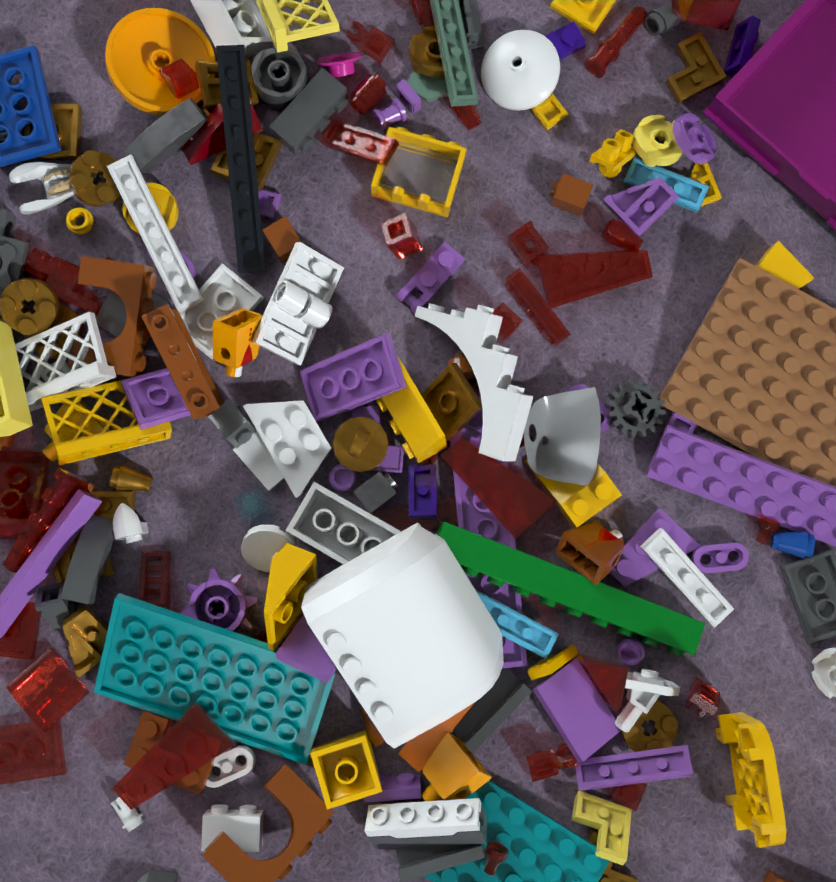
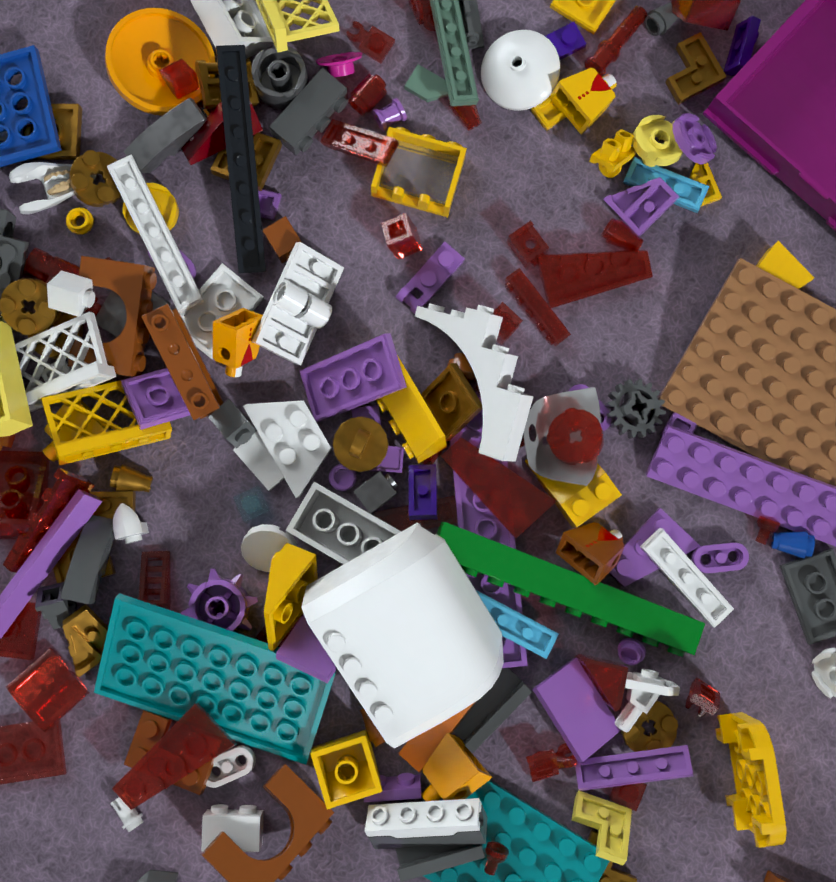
medium lavender tile [397,79,421,114] -> none
pearl gold plate [408,26,445,78] -> none
yellow tile [527,644,579,680] -> none
dark orange brick [548,173,593,216] -> none
none -> white brick [47,270,95,317]
none -> clear red plate [547,408,604,465]
none -> yellow torso [549,68,617,135]

